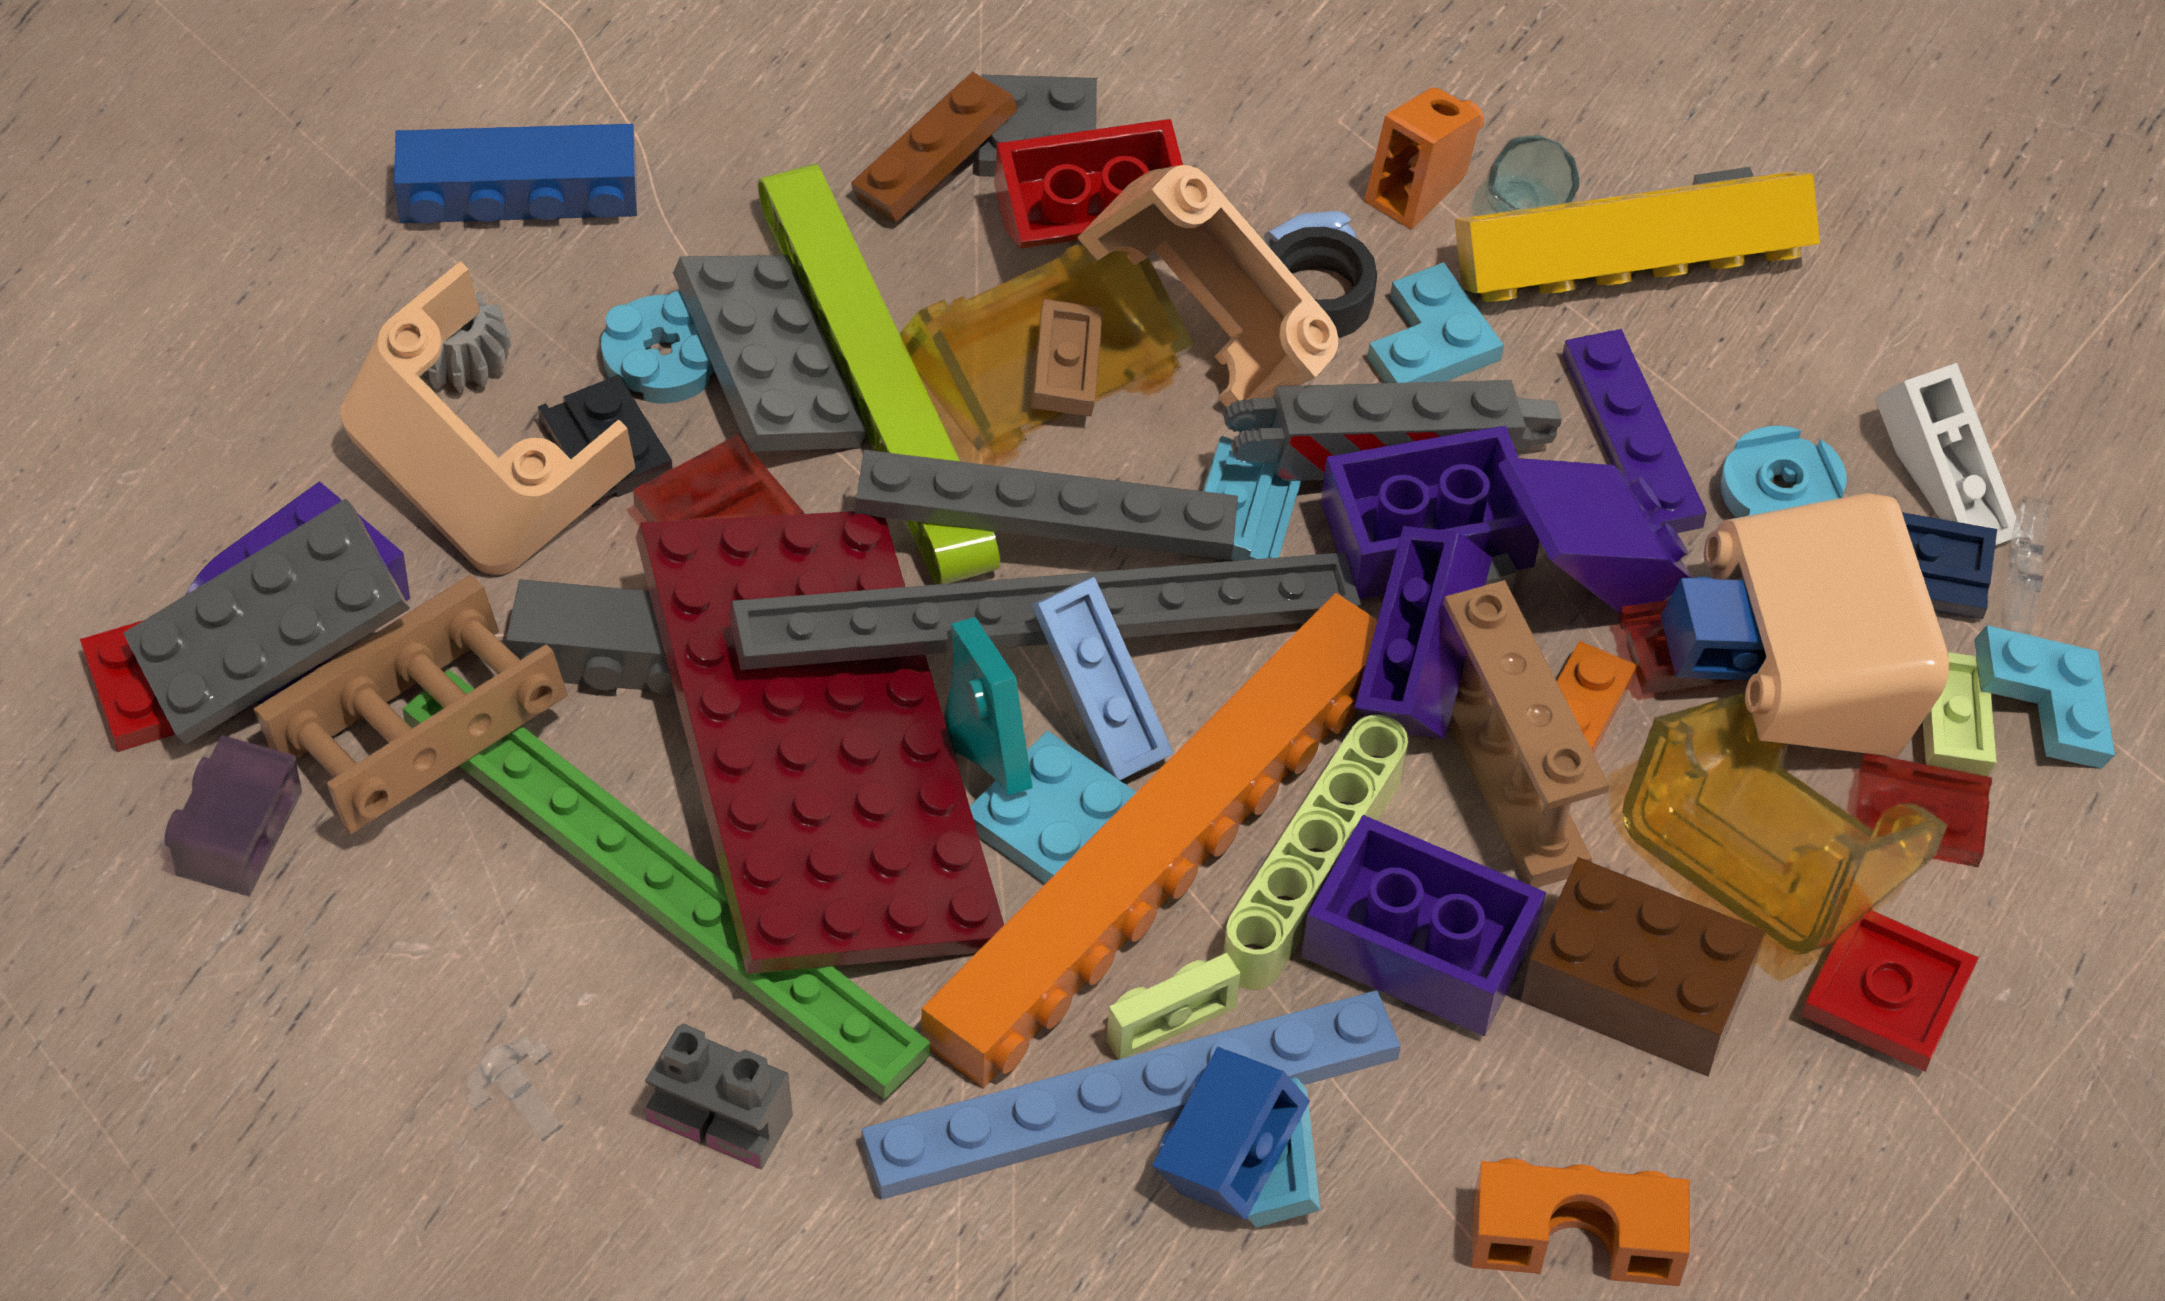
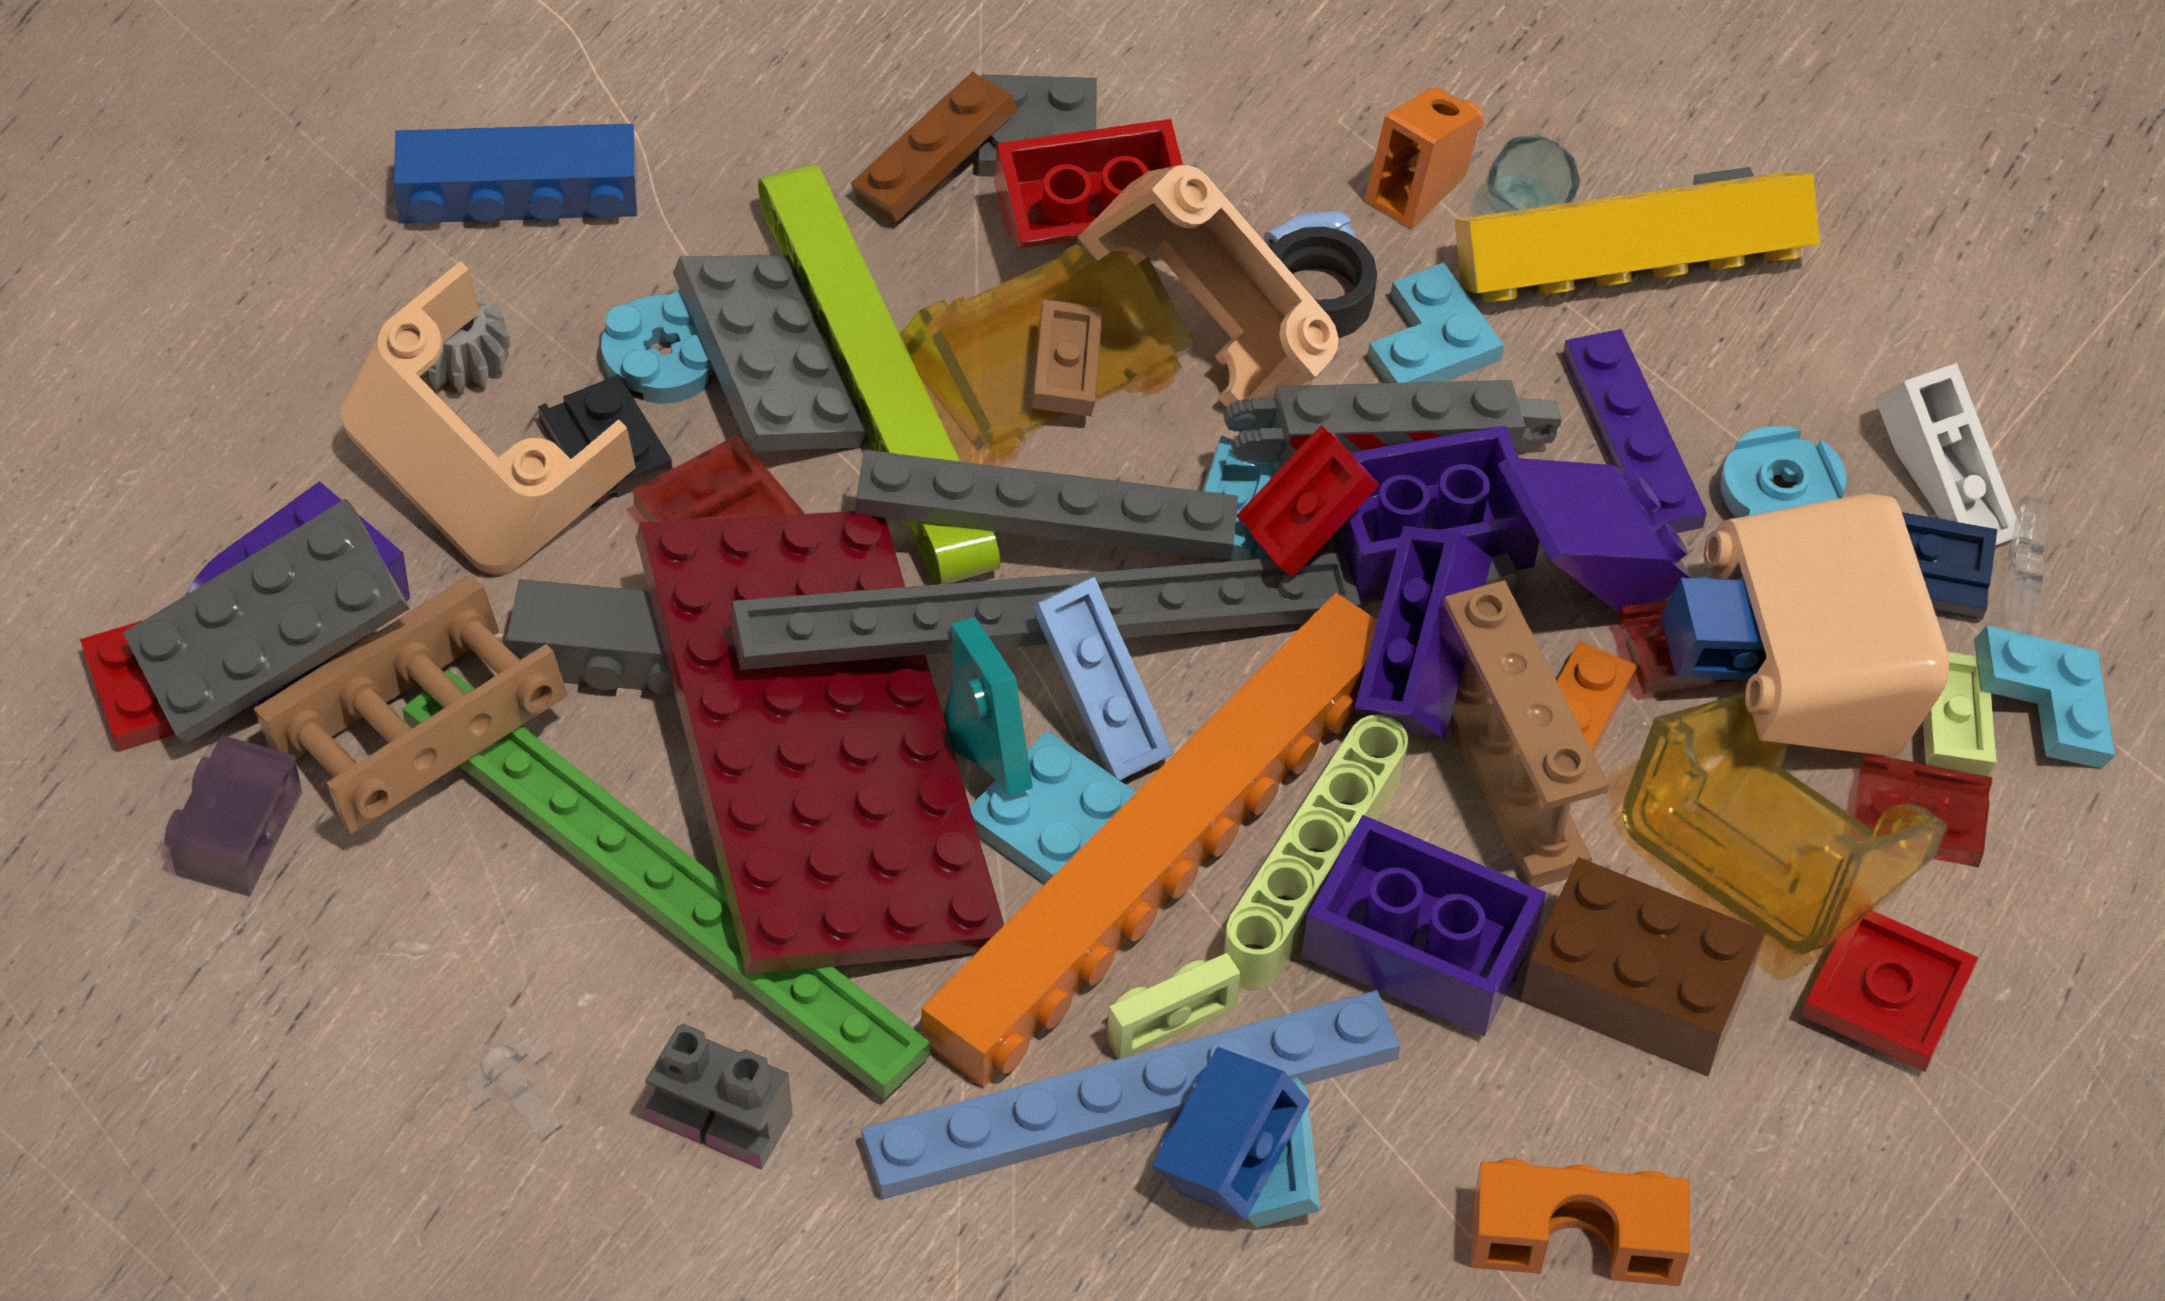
none -> red plate [1236,425,1380,577]

